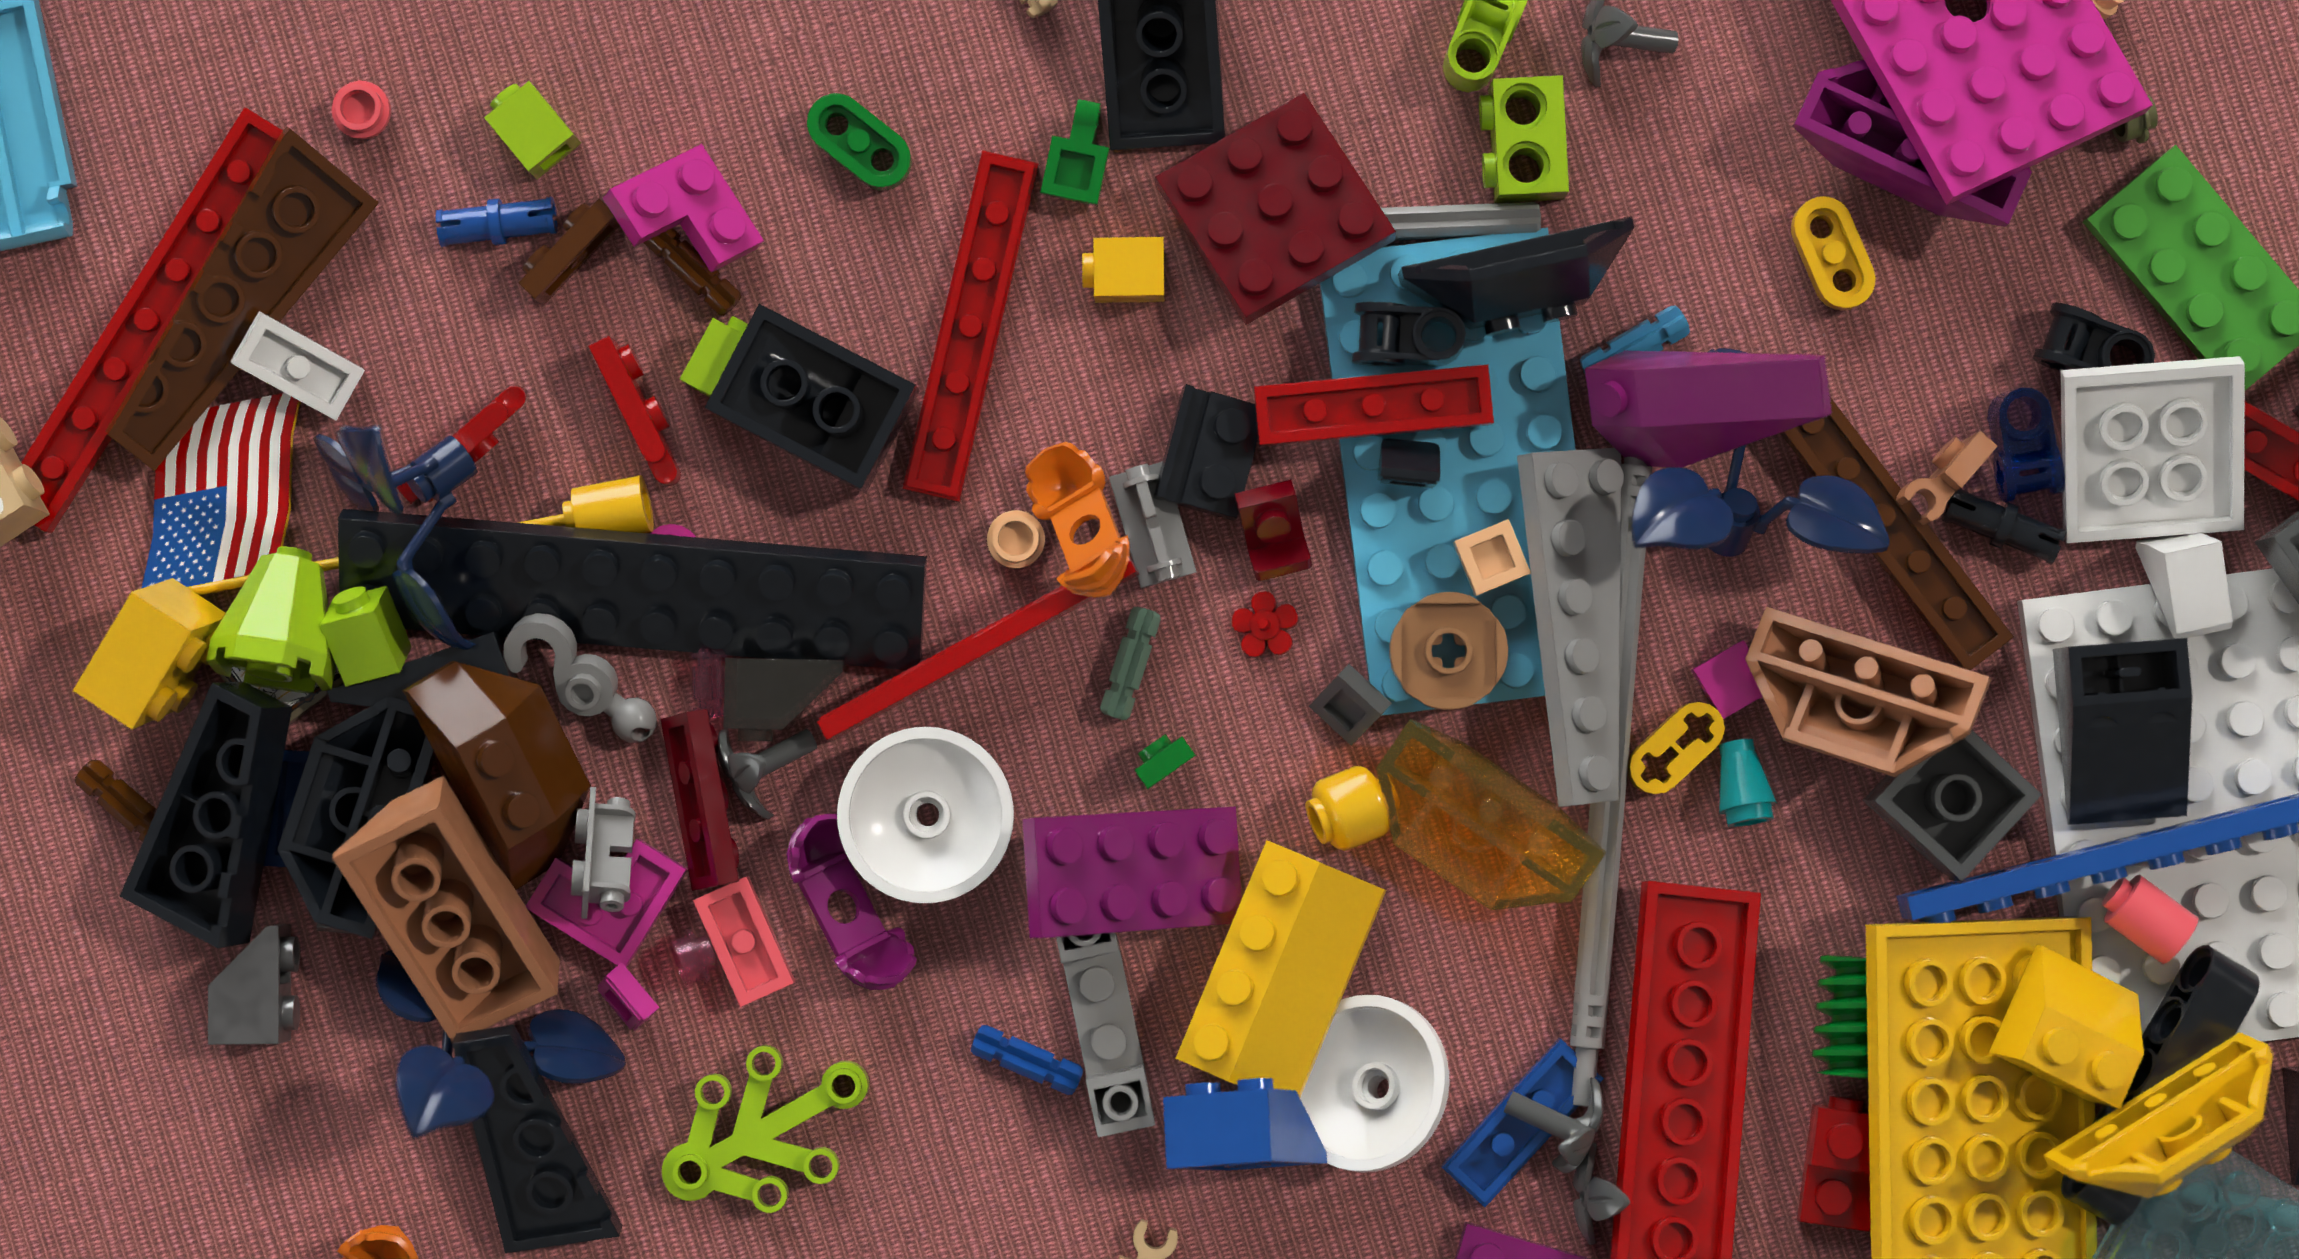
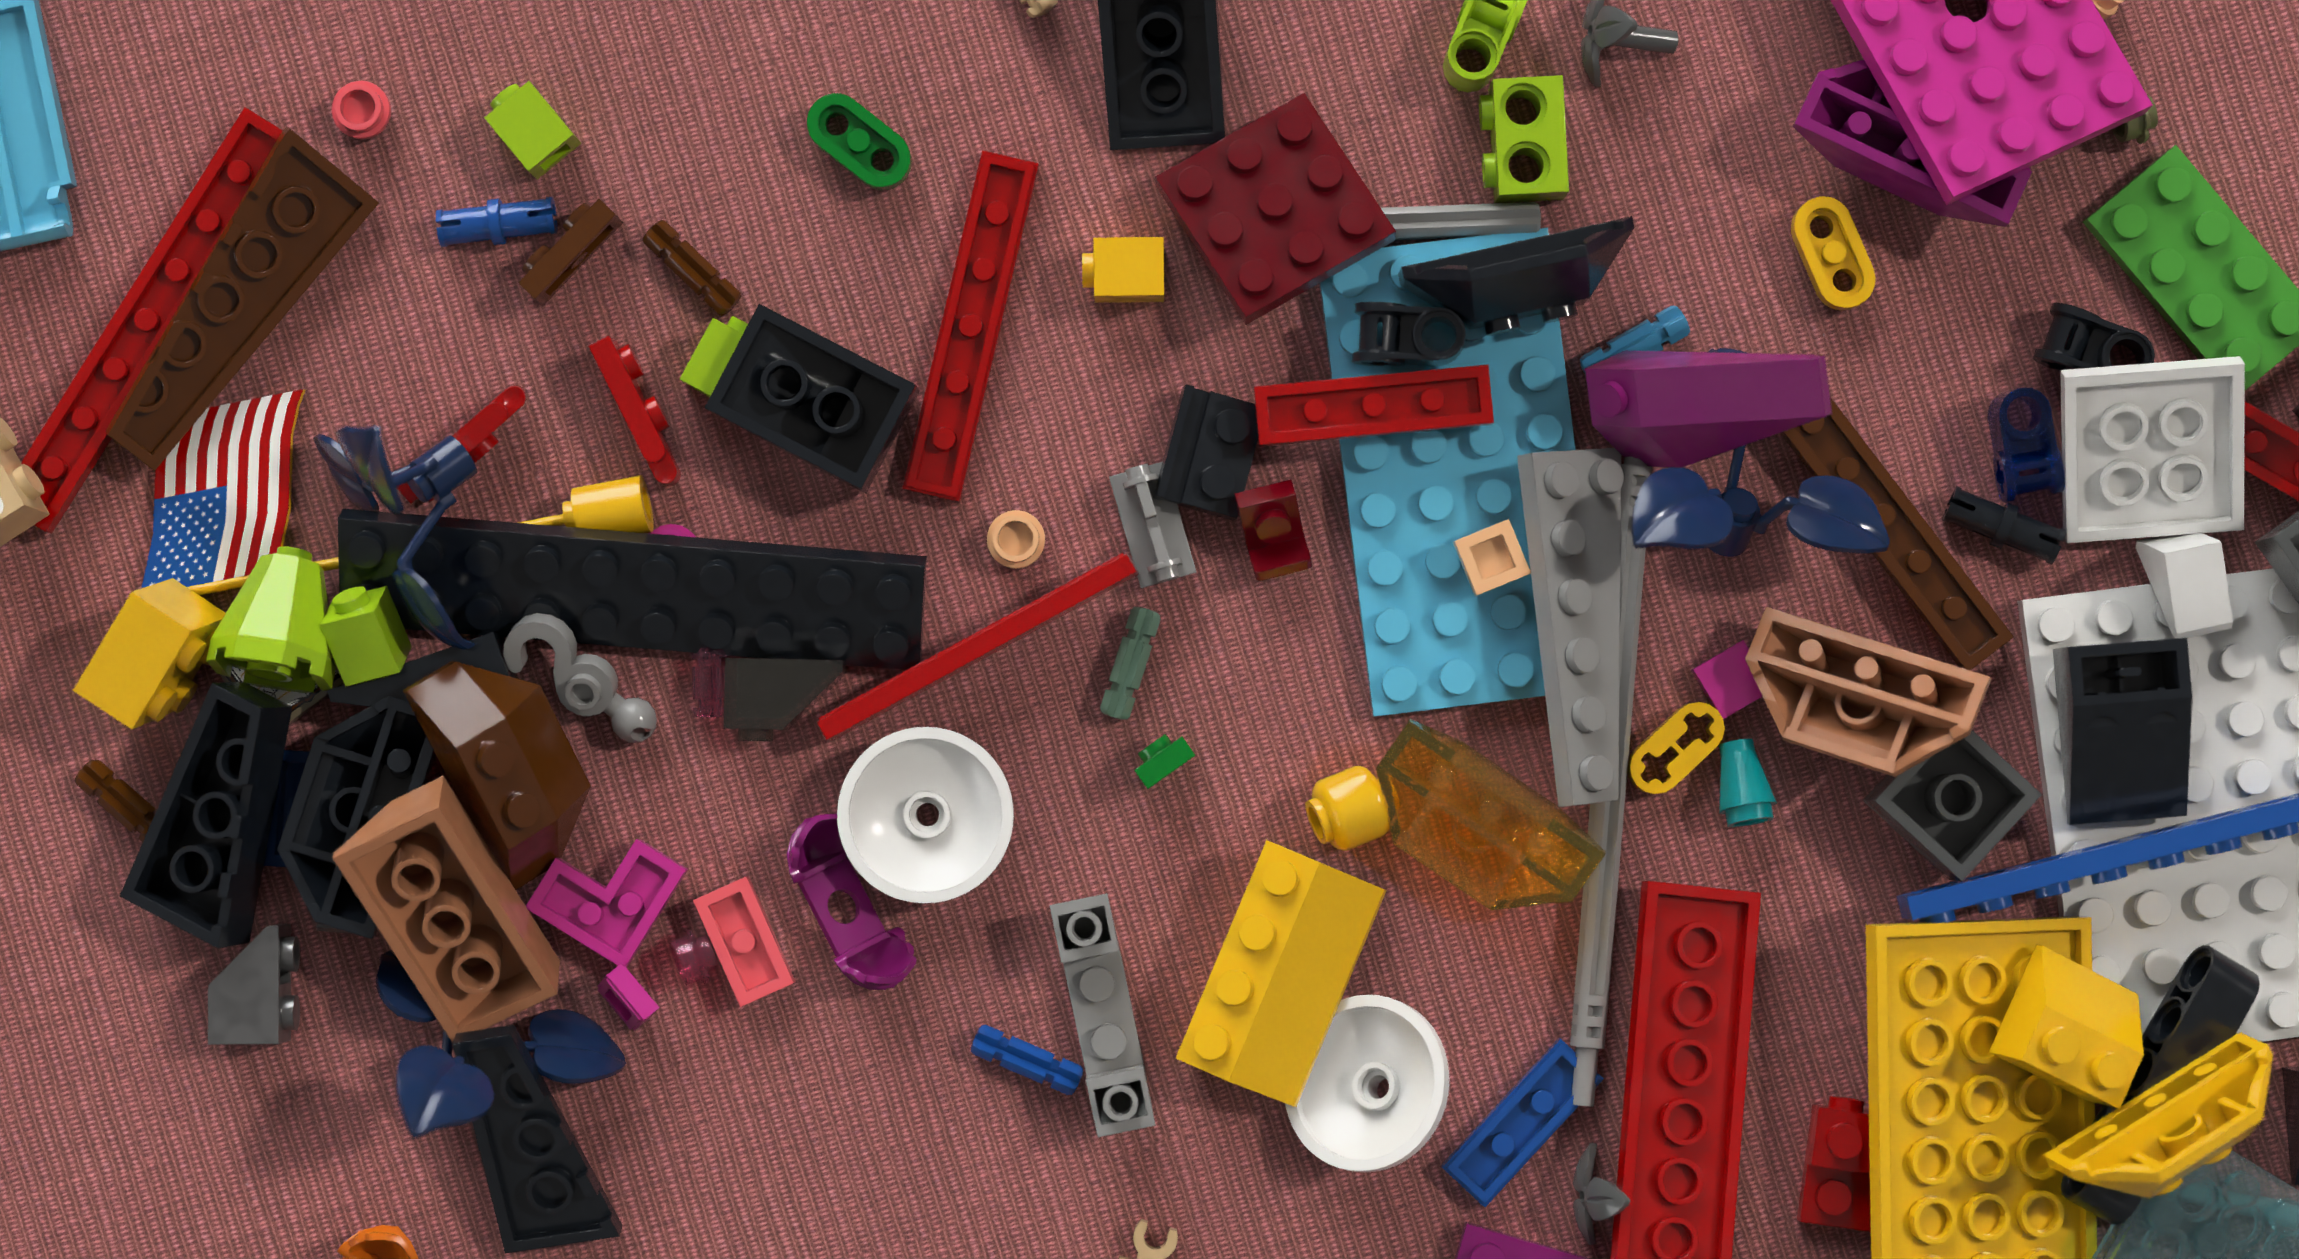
white plate [230,311,365,420] -> none
light grey hinge [571,787,636,919] -> none
dark pink plate [603,144,764,273] -> none
dark red plate [660,709,739,891] -> none
lime plant [662,1045,869,1213] -> none
dark grey plant [718,728,817,819] -> none
magenta plate [1022,806,1242,938] -> none
orange piece [1025,442,1130,598] -> none
green plate [1040,99,1110,206] -> none
blue slope [1163,1078,1327,1171] -> none
red plant [1231,591,1299,658] -> none
dark grey plate [1309,664,1392,746] -> none
black slope [1378,438,1440,488] -> none
medium nougat plate [1389,592,1508,710] -> none
dark grey plant [1503,1078,1604,1173] -> none
green piece [1811,955,1868,1078] -> none
nougat plate [1896,430,1998,526] -> none
coral brick [2102,875,2199,964] -> none

